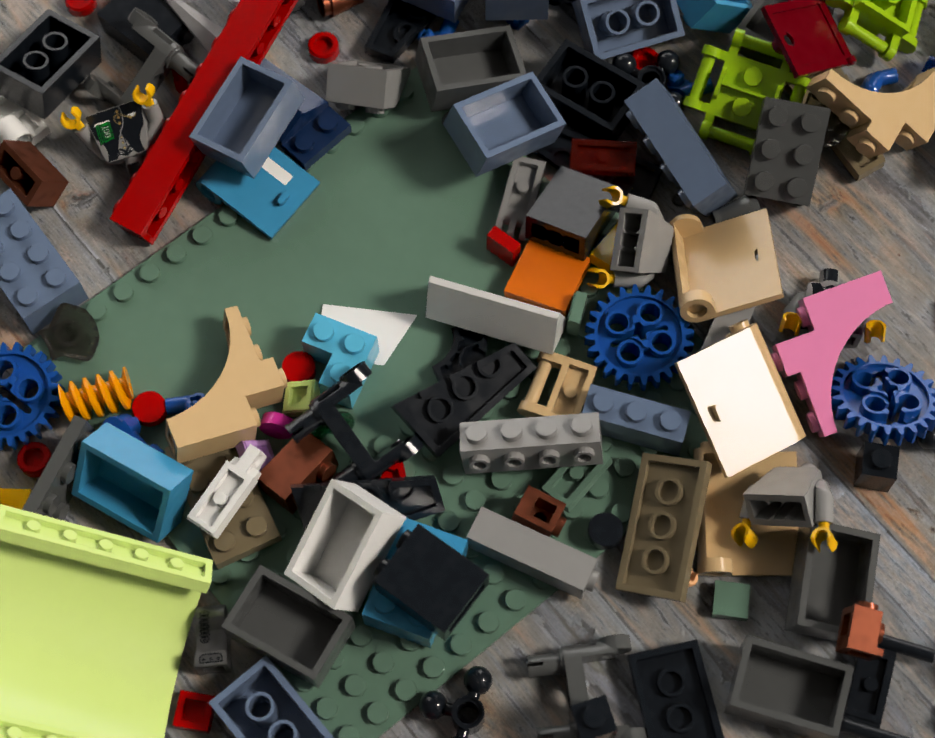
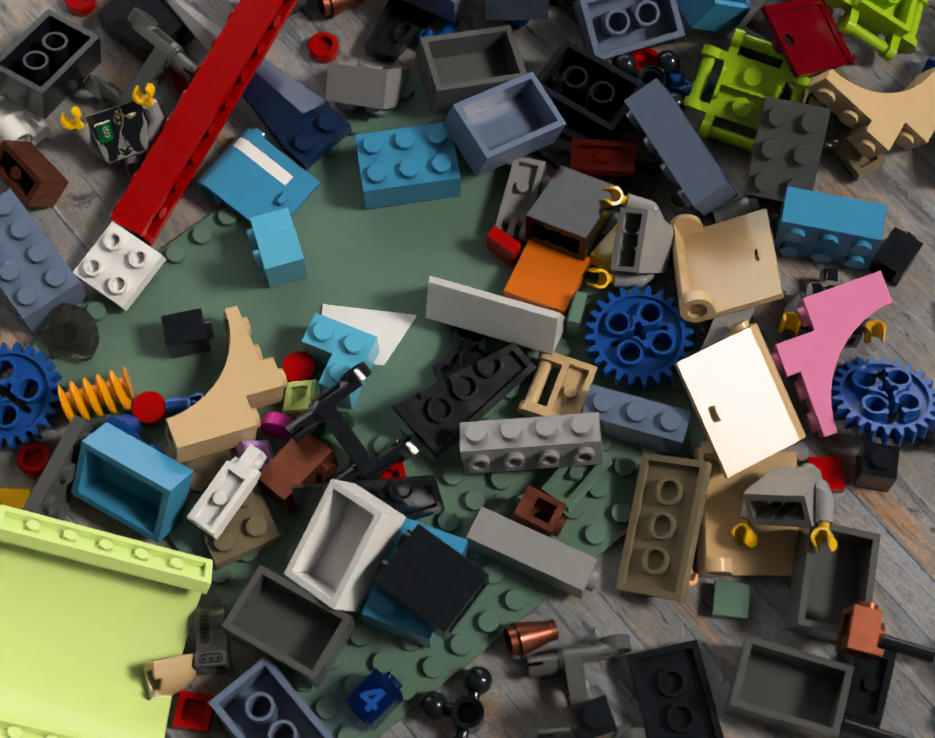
sand blue piece [189,57,305,179] -> none
black tile [588,512,623,550] -> none
blue arm [861,68,899,92] -> none
none -> white plate [73,221,166,311]
none -> tan brick [143,653,197,700]
none -> black brick [161,308,215,359]
none -> medium azure brick [246,207,308,288]
none -> clear blue brick [345,668,404,732]
none -> dark azure piece [355,122,461,210]
none -> copper cone [503,619,559,657]
none -> dark azure piece [773,186,887,269]
none -> red tile [806,457,845,494]
none -> black brick [868,227,924,287]

